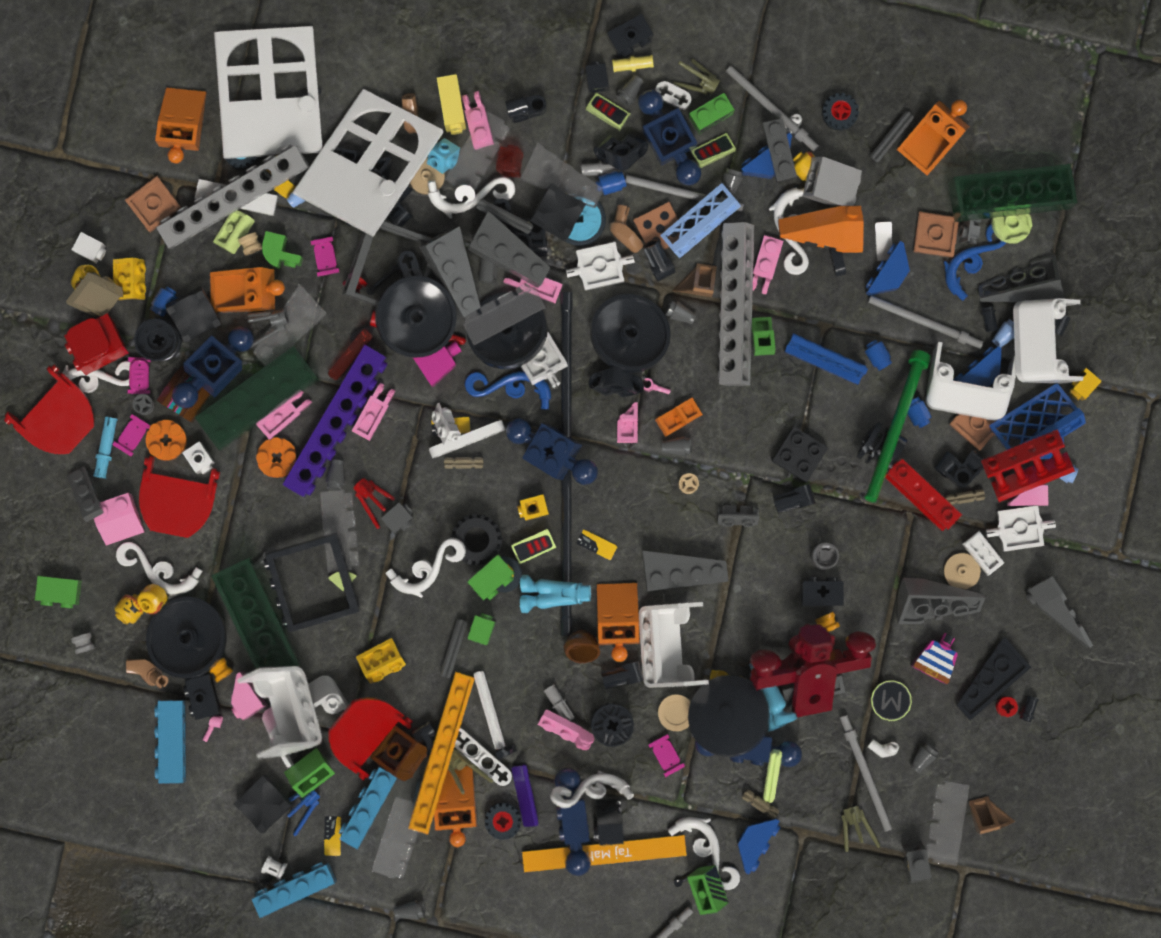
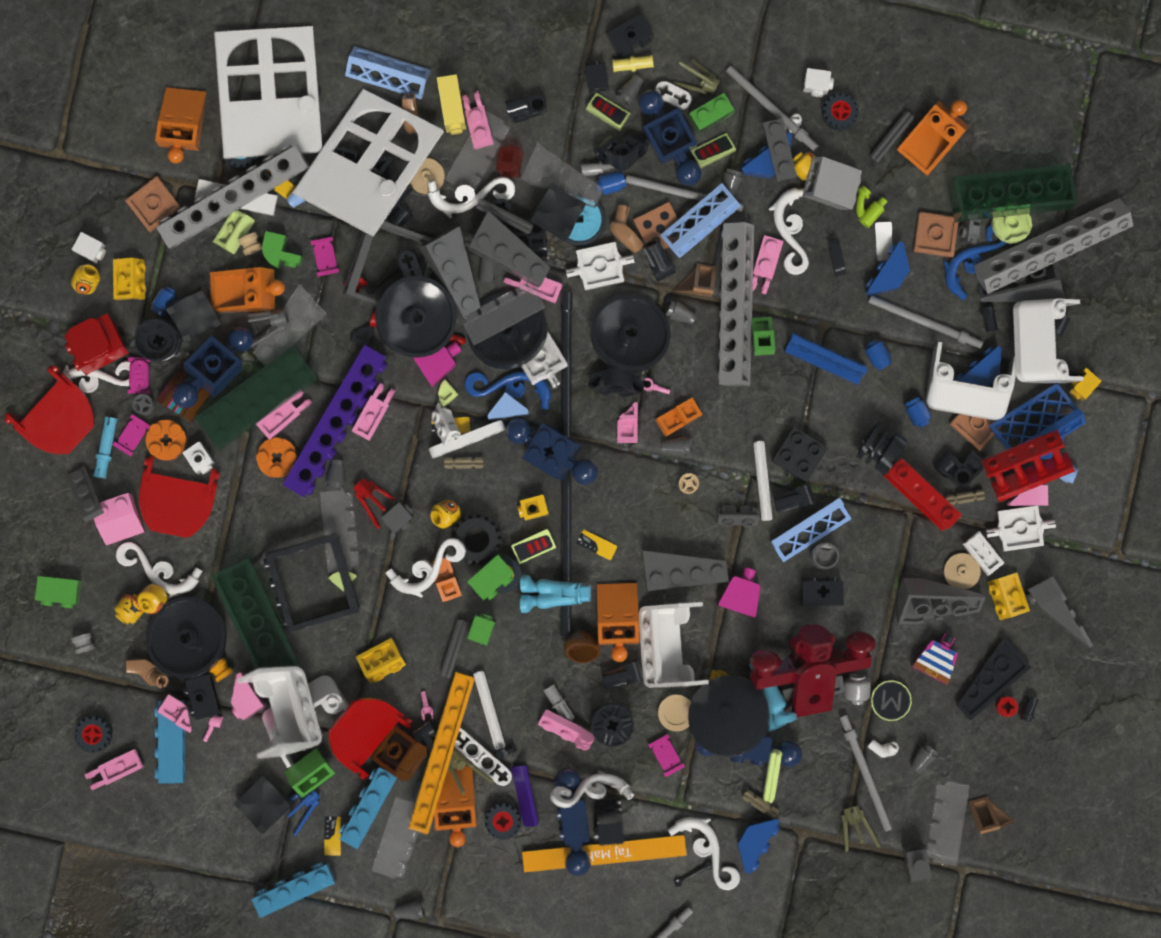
dark tan slope [66,272,123,318] -> none
white bush [261,856,287,881] -> none
clear red axle [328,329,372,380] -> none
medium azure brick [427,138,460,174] -> none
bright green brick [687,865,729,915] -> none
orange wedge [778,206,864,253] -> none
light orange wheel [815,612,840,632] -> none
green piece [865,350,931,503] -> none
light blue cone [991,319,1014,348] -> none
none -> black wheel [74,716,113,753]
none -> bright pink hinge [85,749,144,790]
none -> bright pink slope [157,694,192,733]
none -> light blue fence [345,46,431,99]
none -> bright pink hand [421,691,434,721]
none -> orange slope [429,556,462,602]
none -> yellow head [430,499,461,529]
none -> yellowish green tile [438,380,458,408]
none -> light blue slope [488,392,529,420]
none -> dark pink torso [718,567,761,618]
none -> white axle [753,441,772,521]
none -> light blue fence [770,498,851,562]
none -> white brick [803,68,834,97]
none -> light grey head [844,673,871,705]
none -> lime plant [856,185,887,228]
none -> light grey brick [974,198,1133,294]
none -> yellow bracket [987,573,1030,620]

